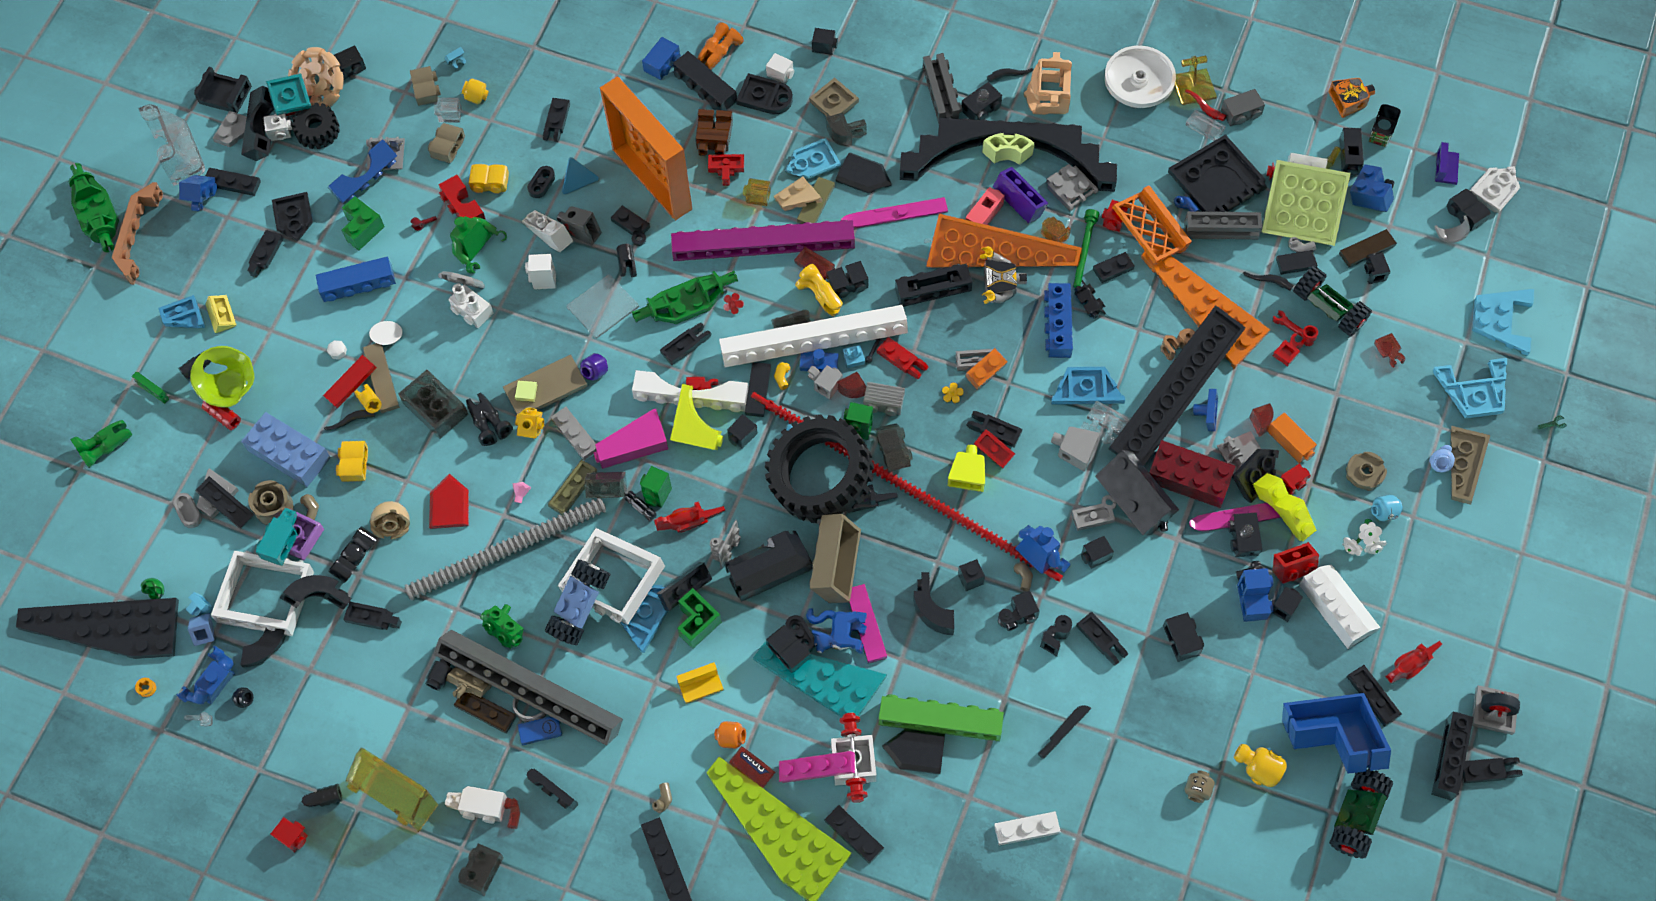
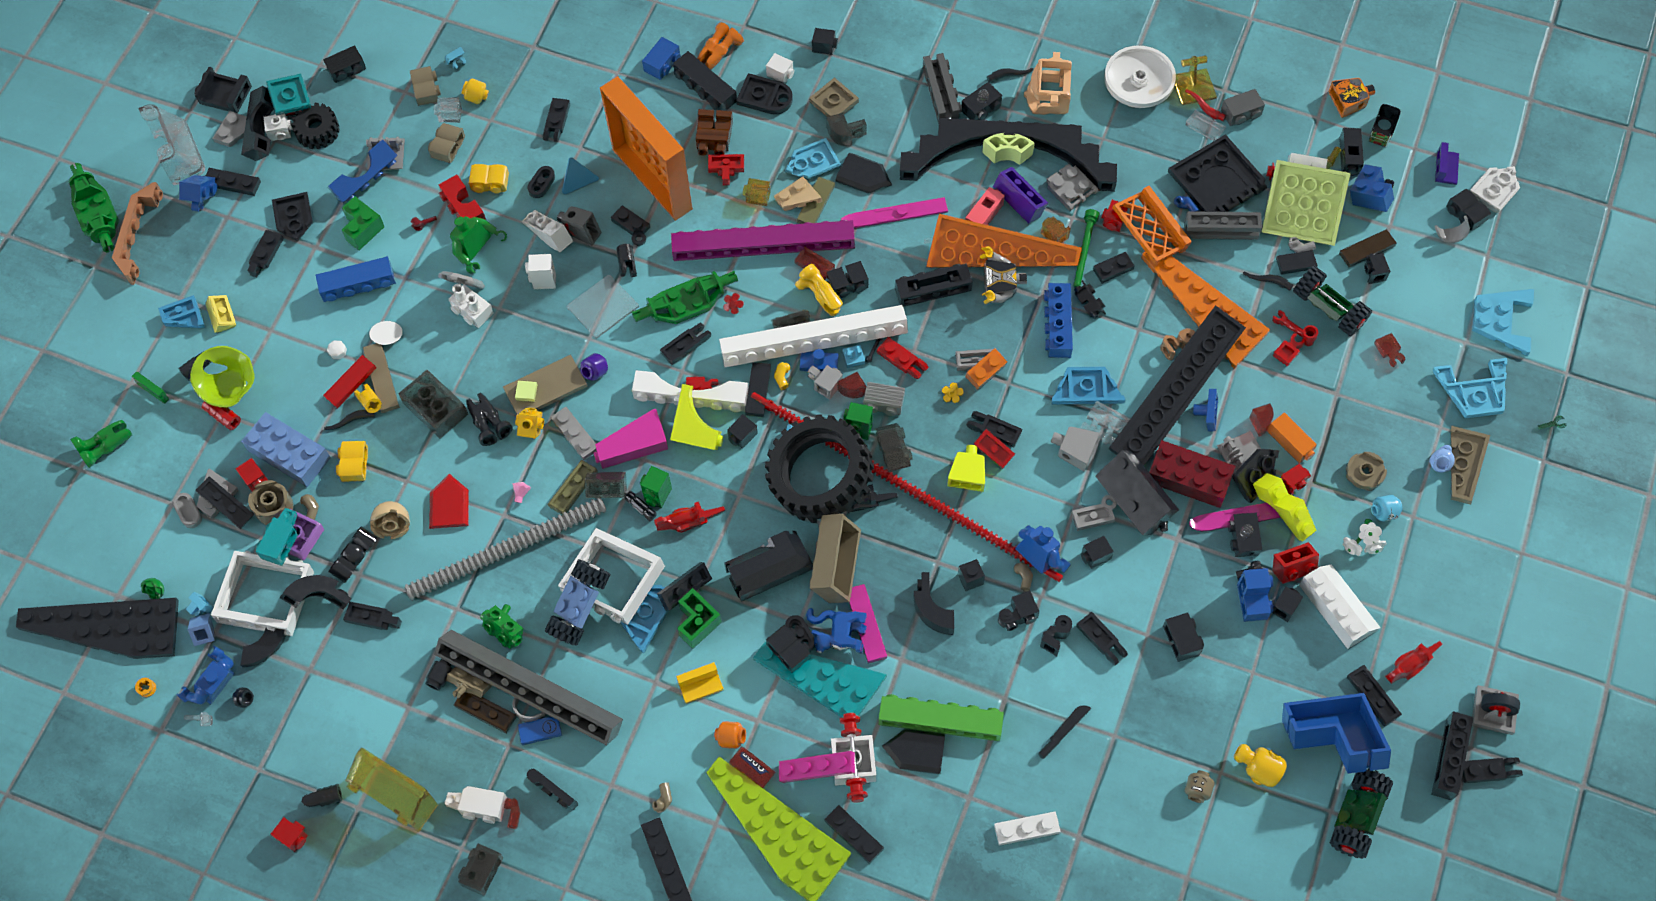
light nougat plate [288,47,343,107] -> none
light grey hinge [710,520,741,569] -> none
none -> red brick [235,458,268,492]

